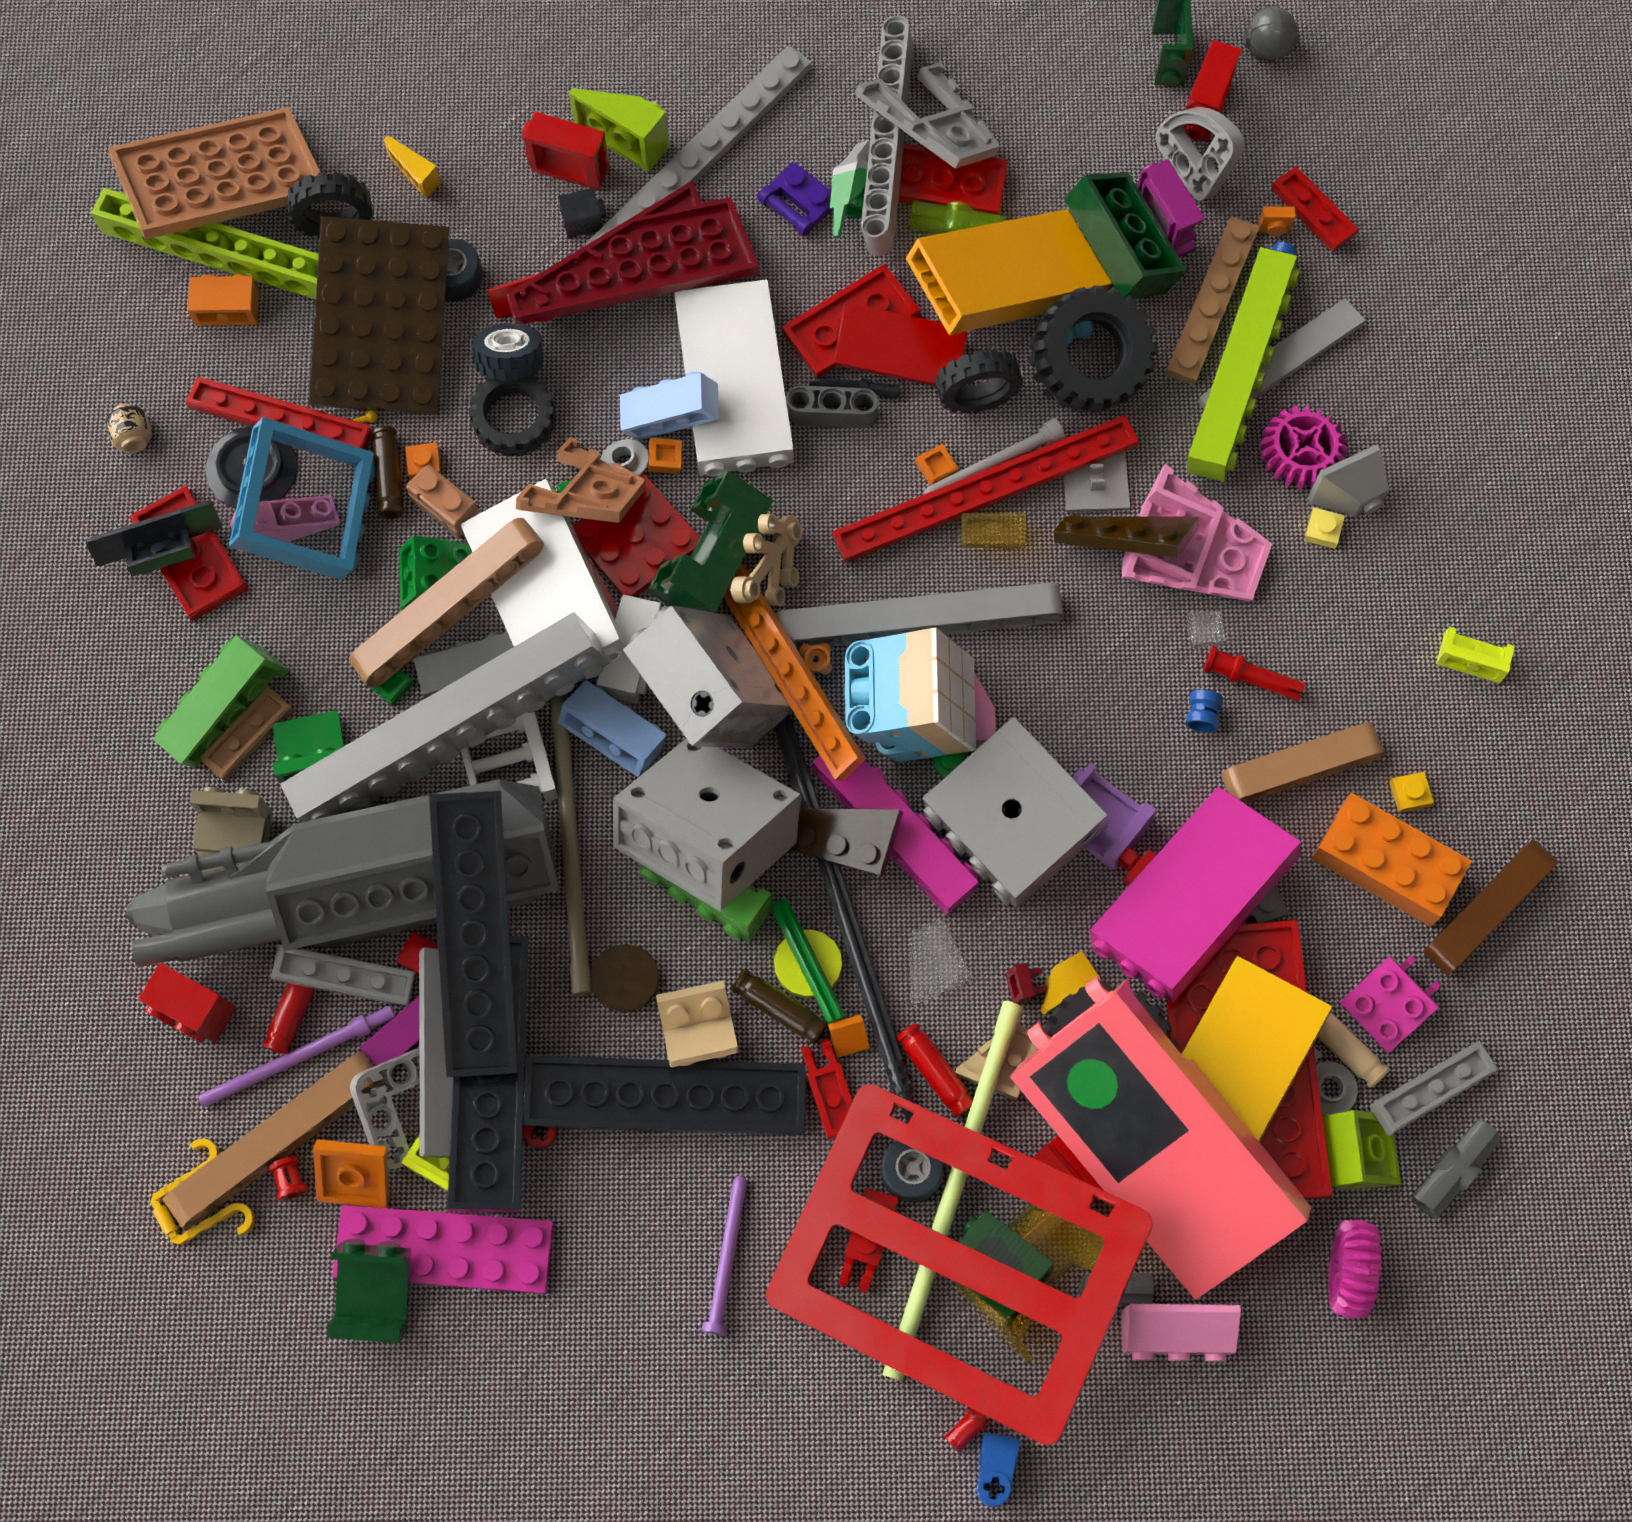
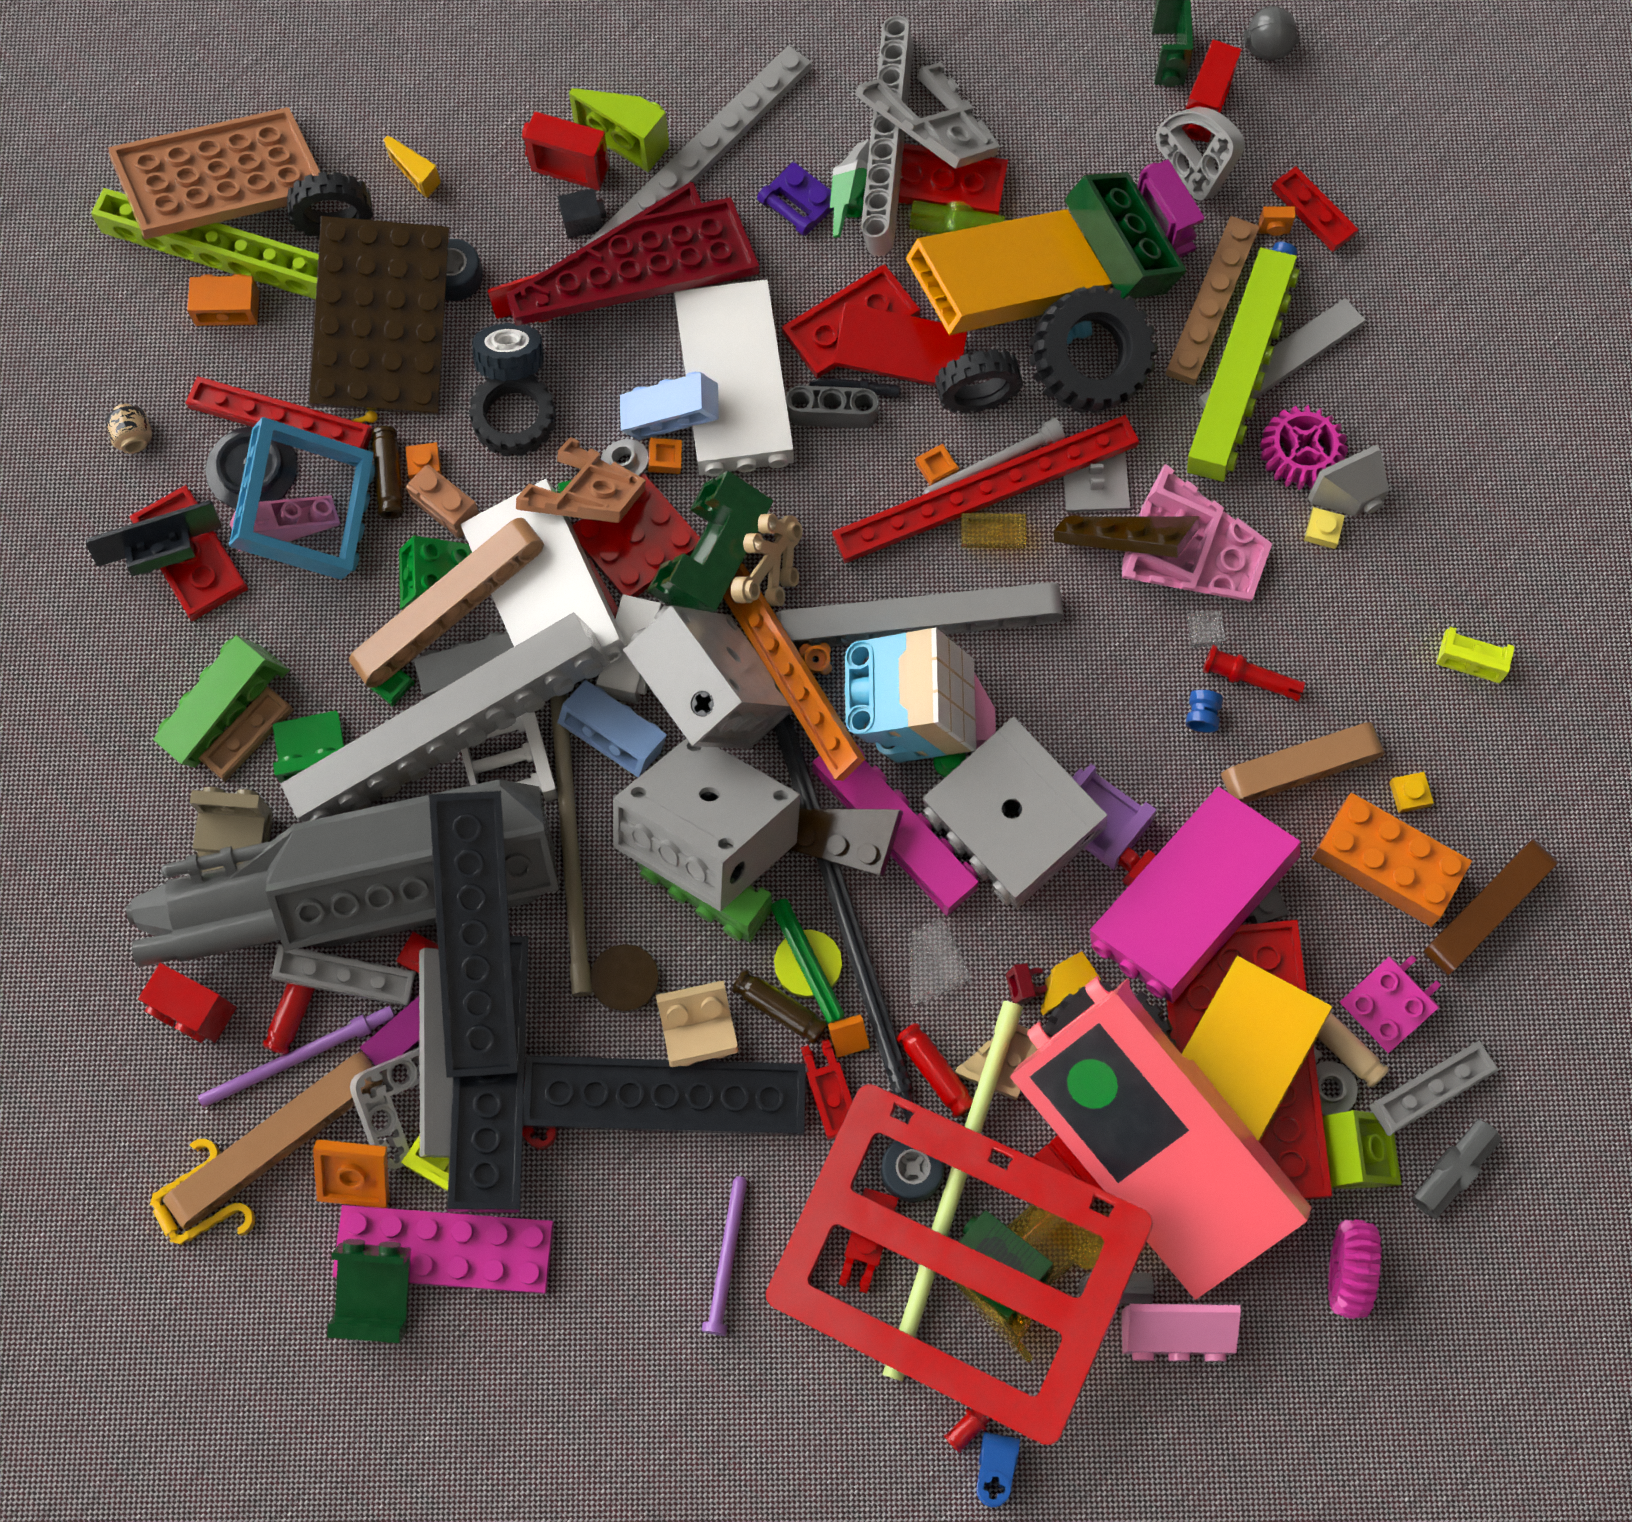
red bush [267,1156,309,1201] -> none

